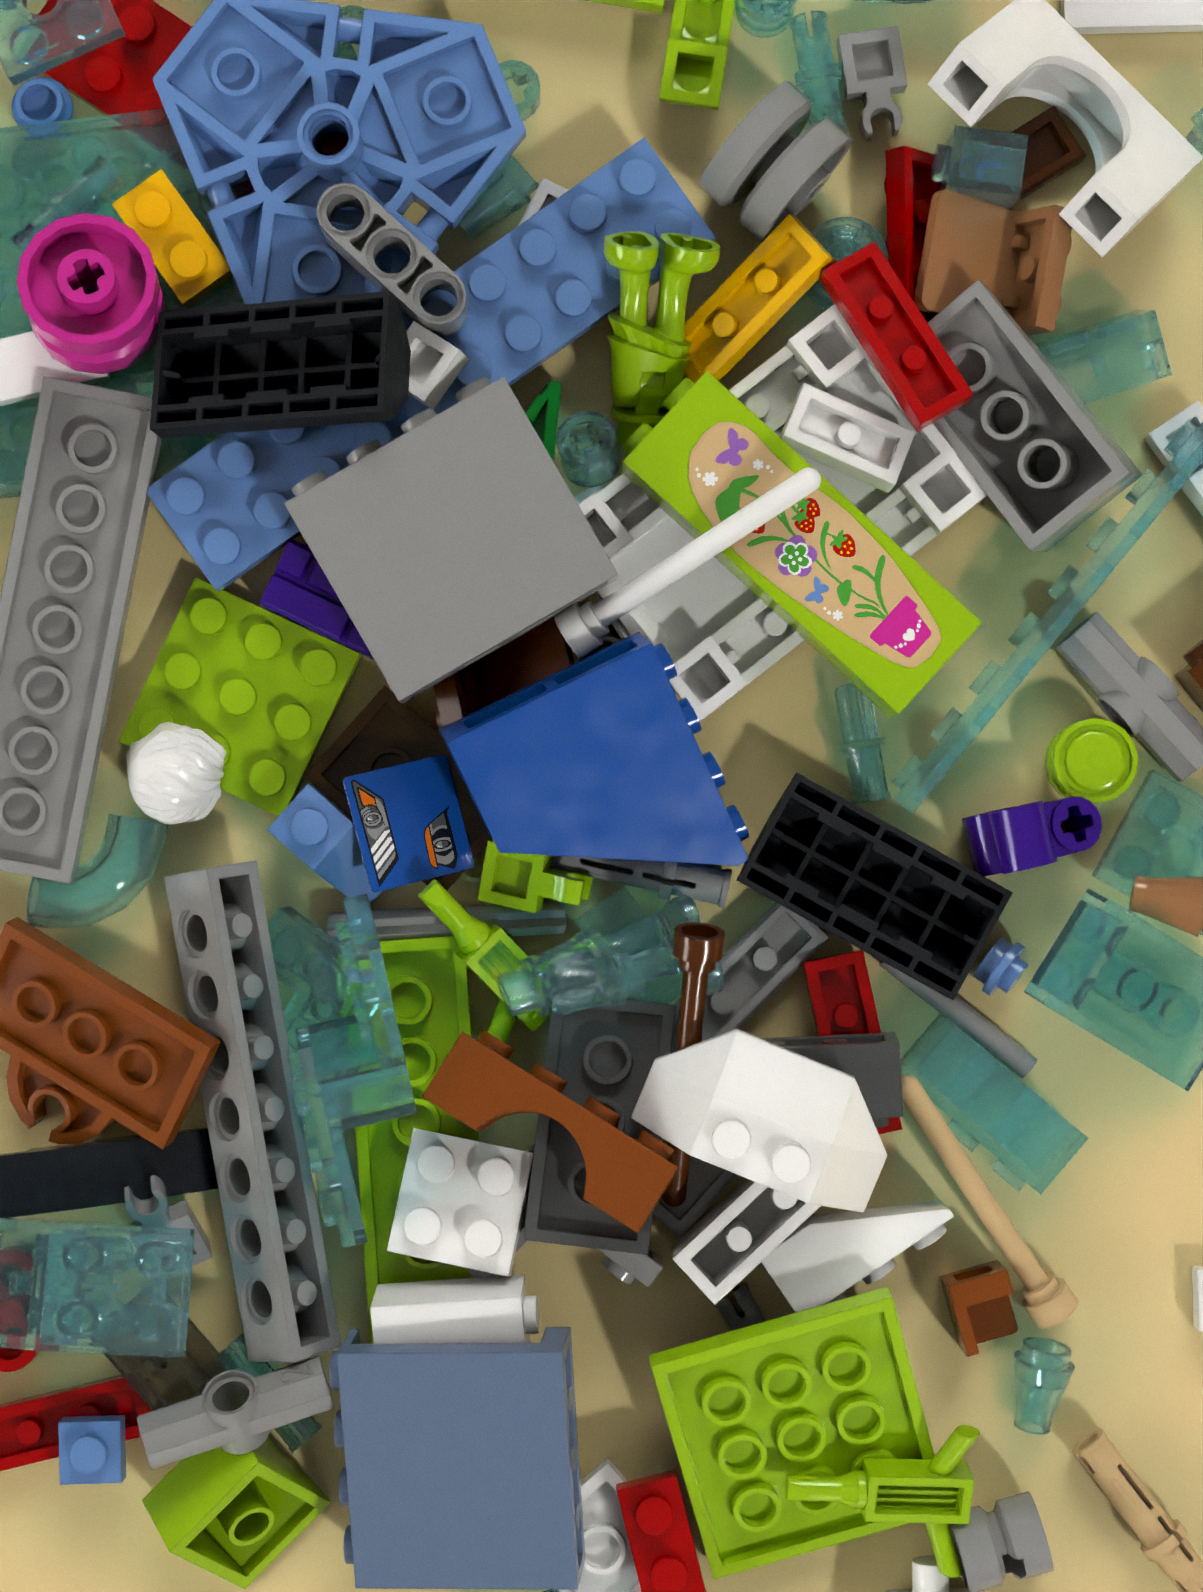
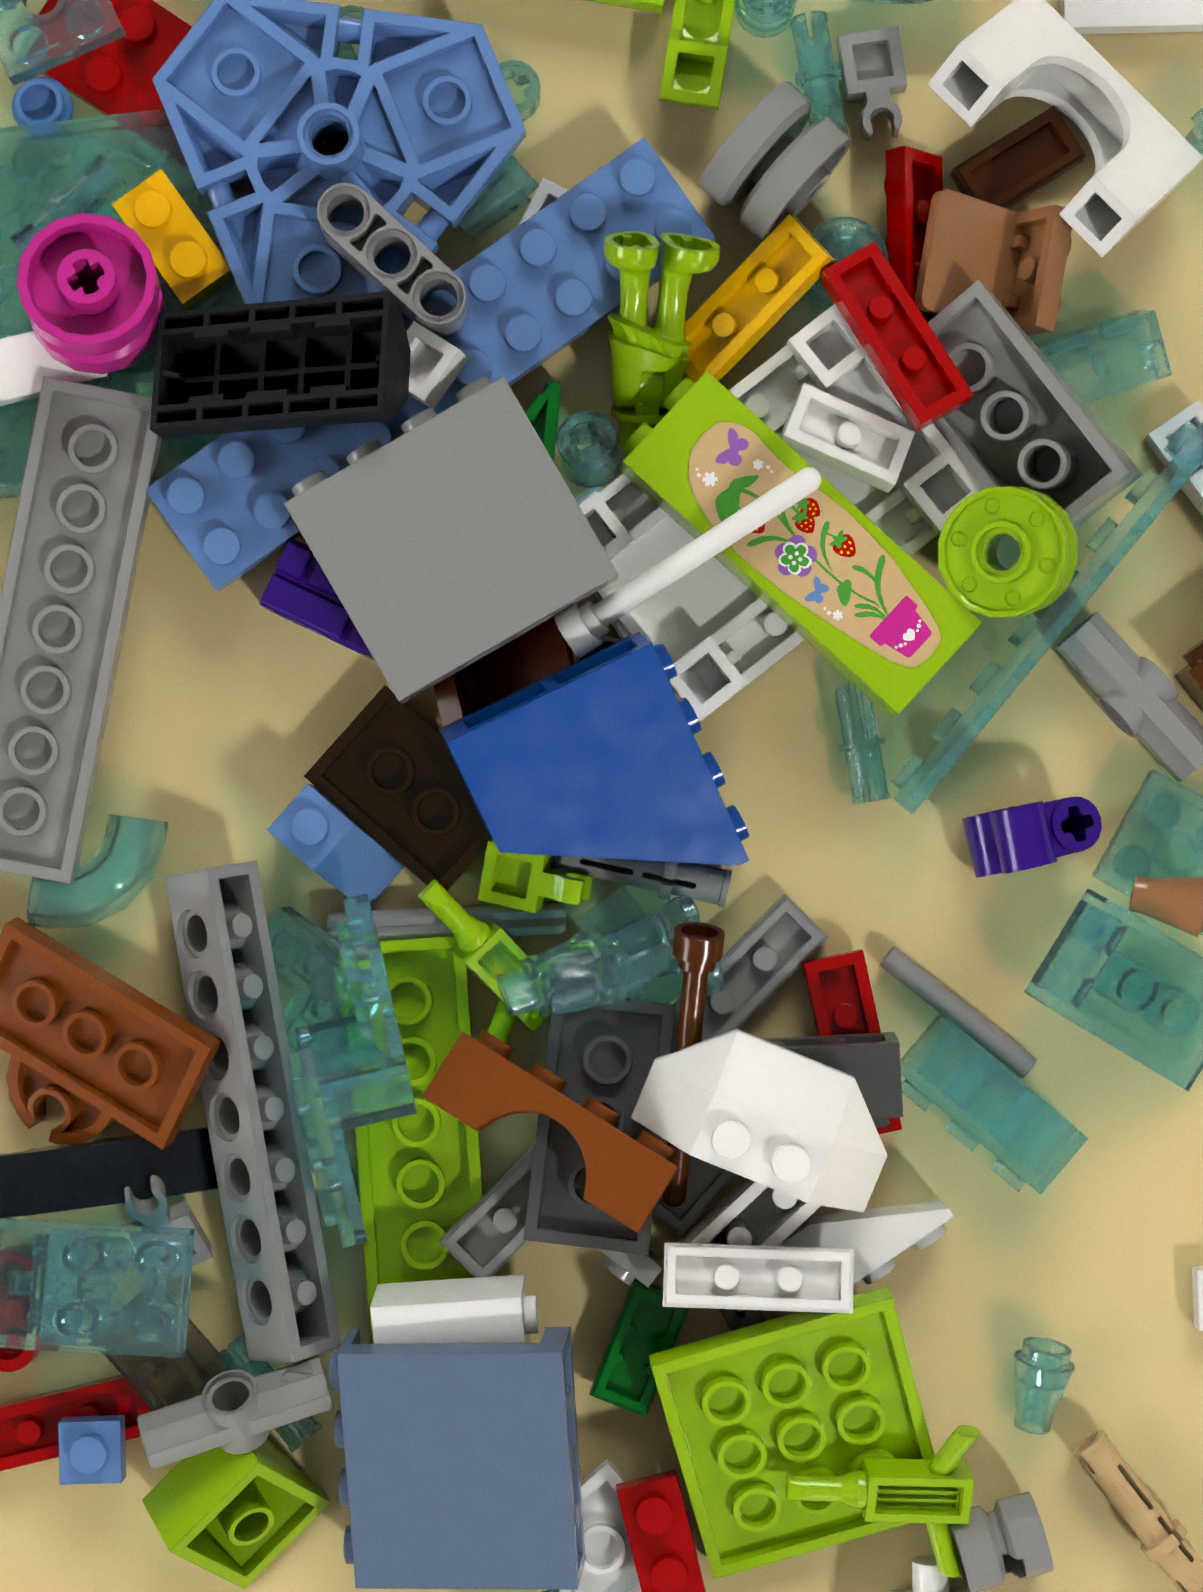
lime plate [118,577,362,816] -> none
white hair [126,722,227,824] -> none
blue sticker [343,754,474,893] -> none
white plate [387,1128,534,1277] -> none
black piece [737,773,1013,1000] -> none
tan piece [901,1075,1078,1328] -> none
clear light blue brick [931,125,1028,210] -> none
dark orange panel [939,1260,1018,1357] -> none
medium blue plate [973,938,1028,996] -> none
lime wheel [1044,718,1139,804] -> none
none -> green plate [589,1278,689,1418]
none -> white tile [663,1242,854,1313]
none -> lime wheel [938,486,1079,618]

